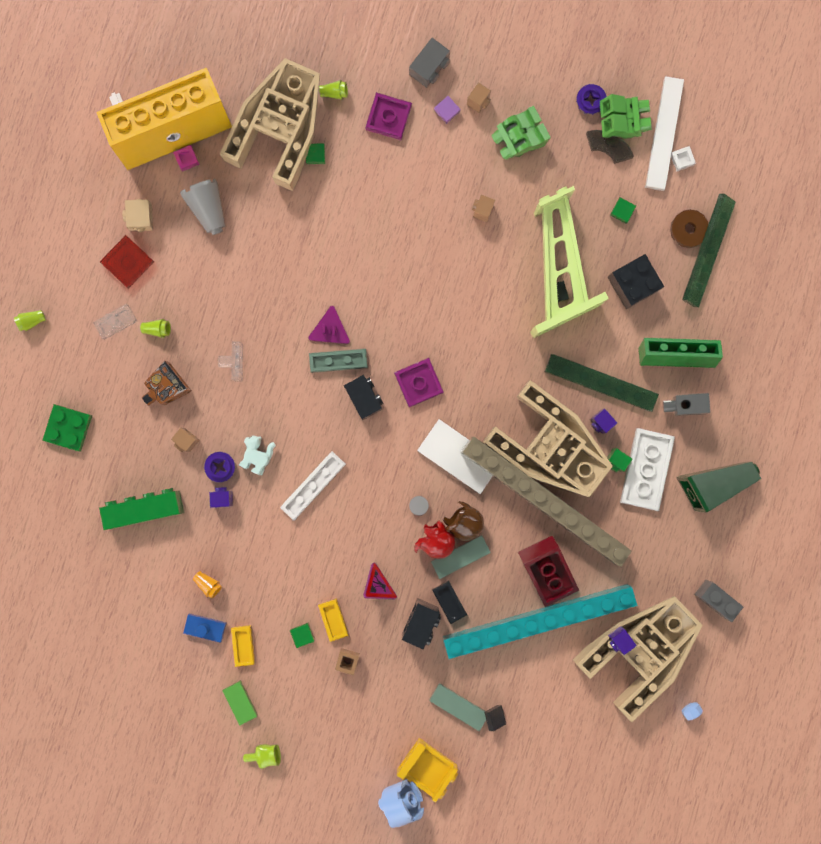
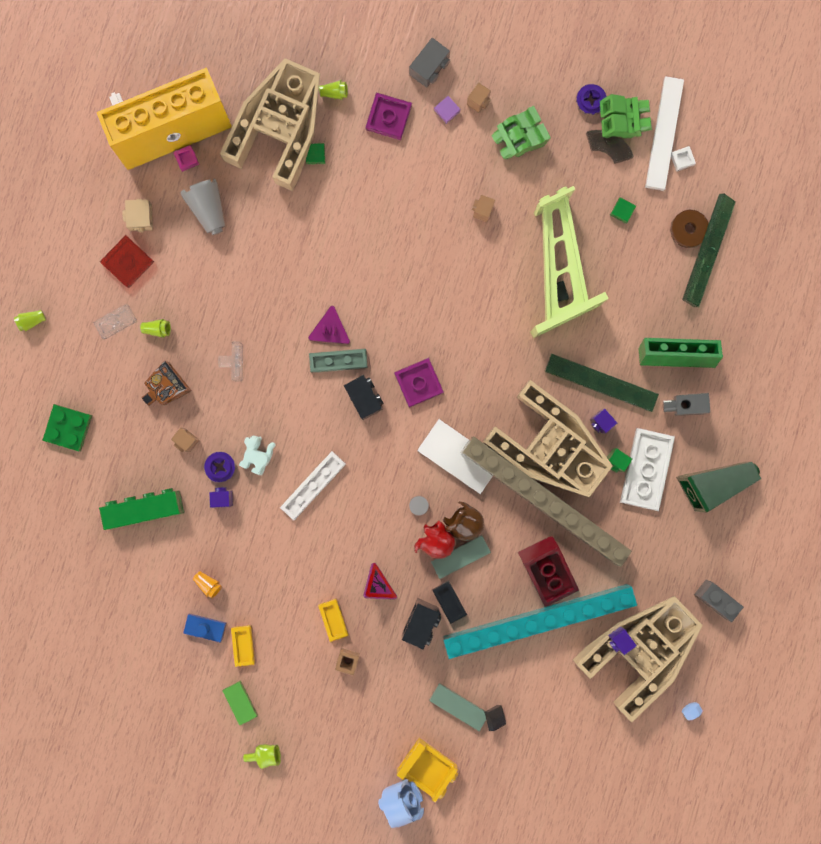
green tile [290,623,315,648] -> none
black brick [608,254,664,309] -> none

